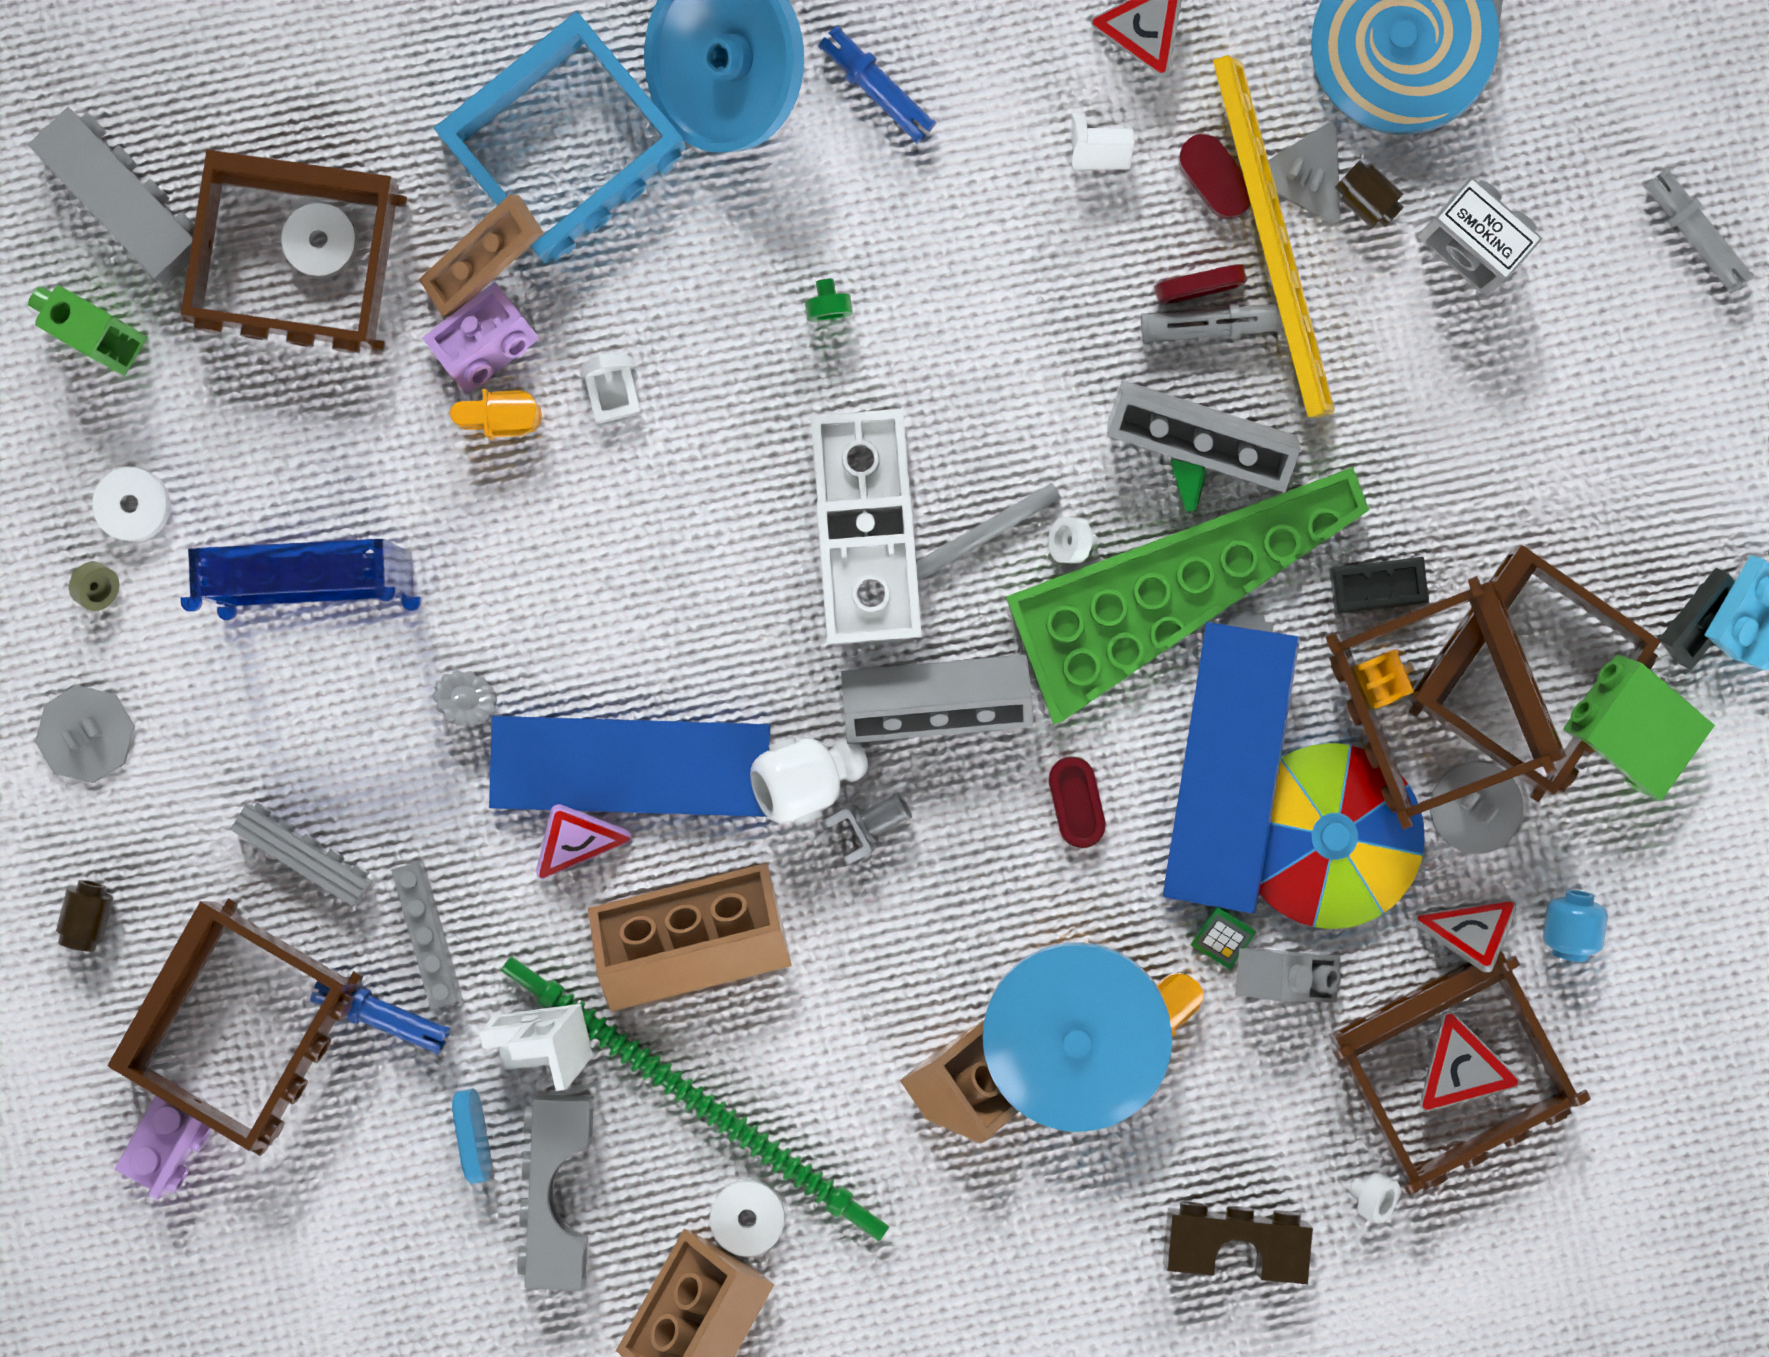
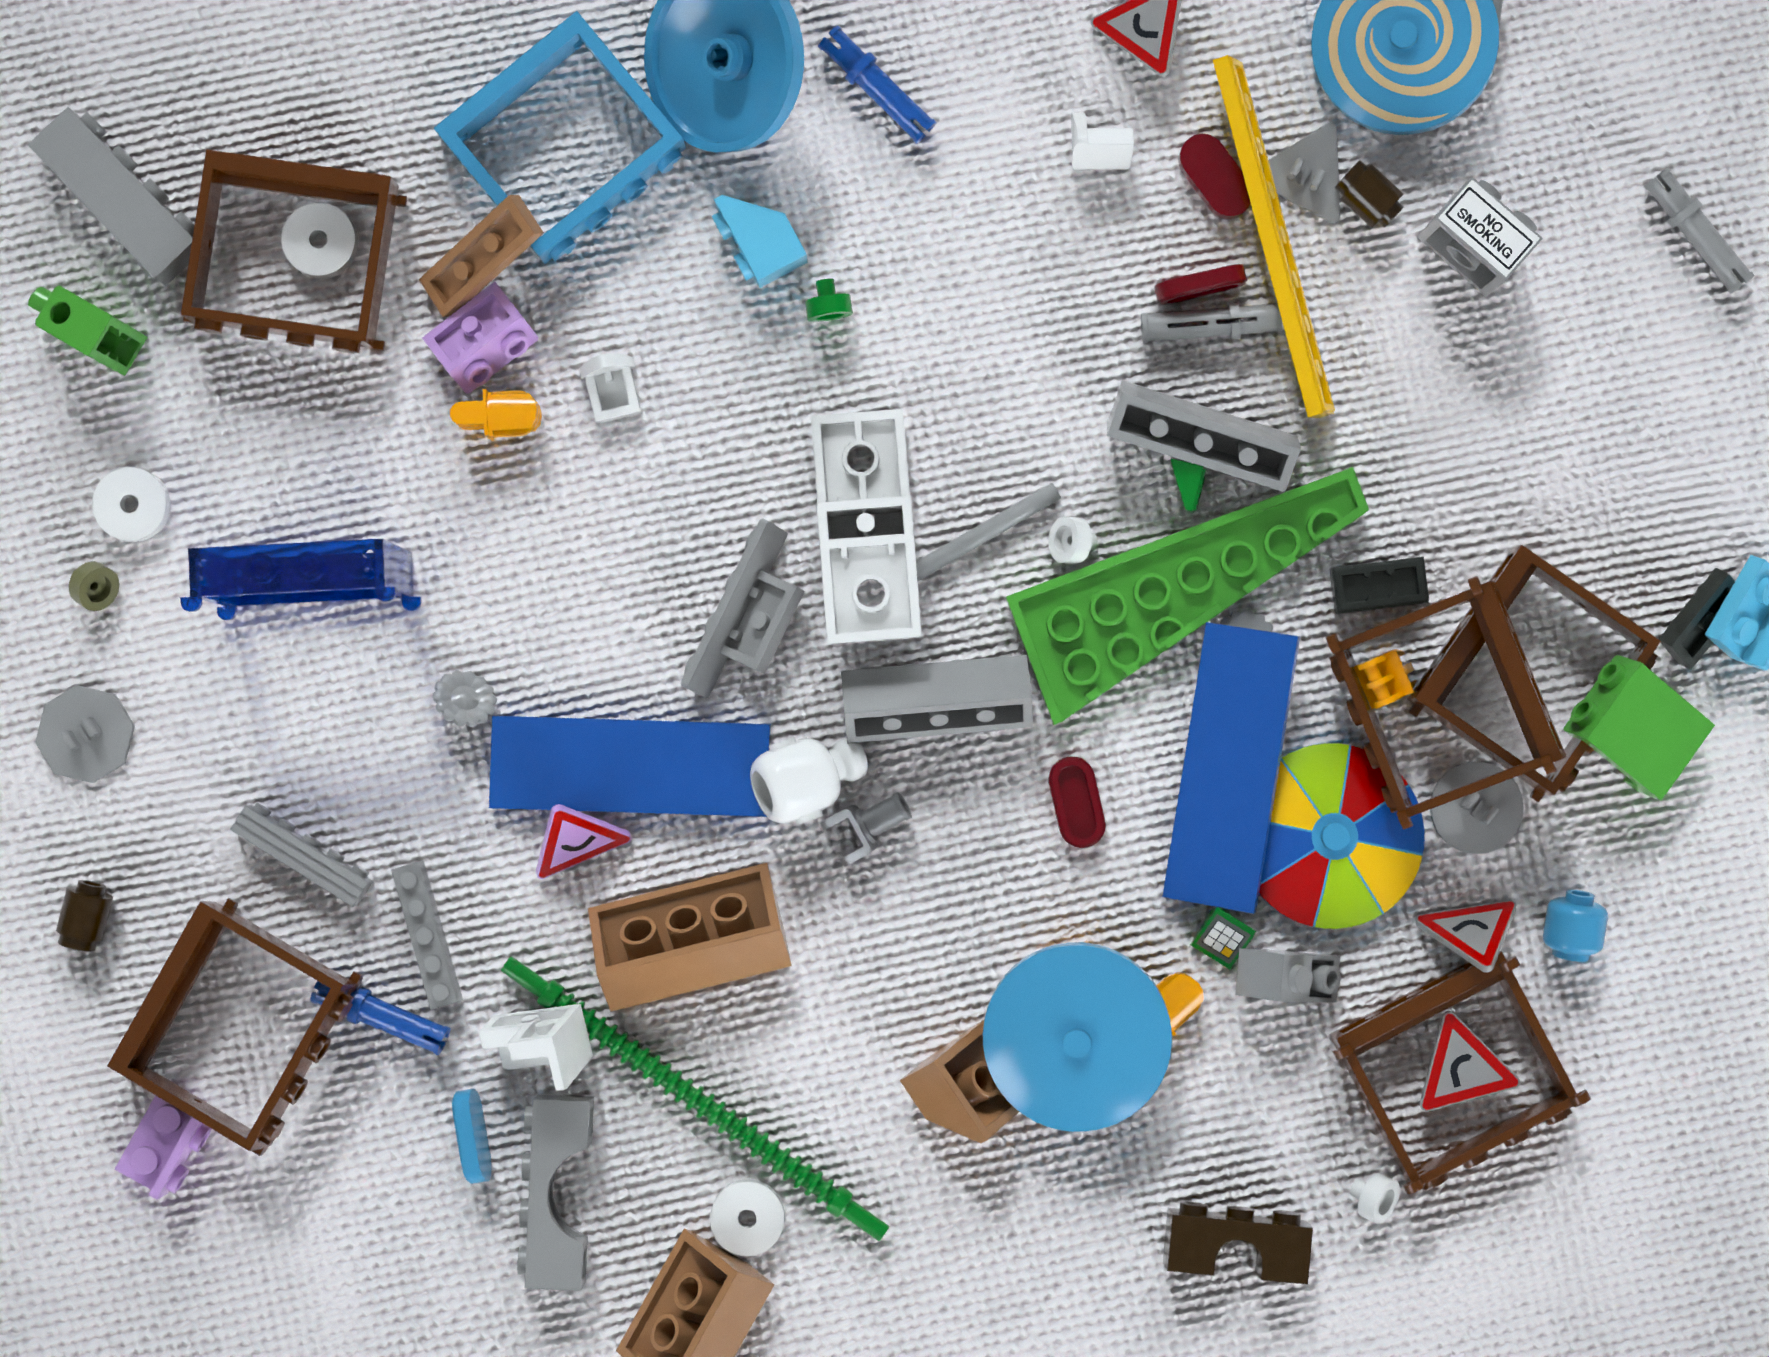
none -> light grey bracket [681,518,805,698]
none -> medium azure slope [712,195,808,288]

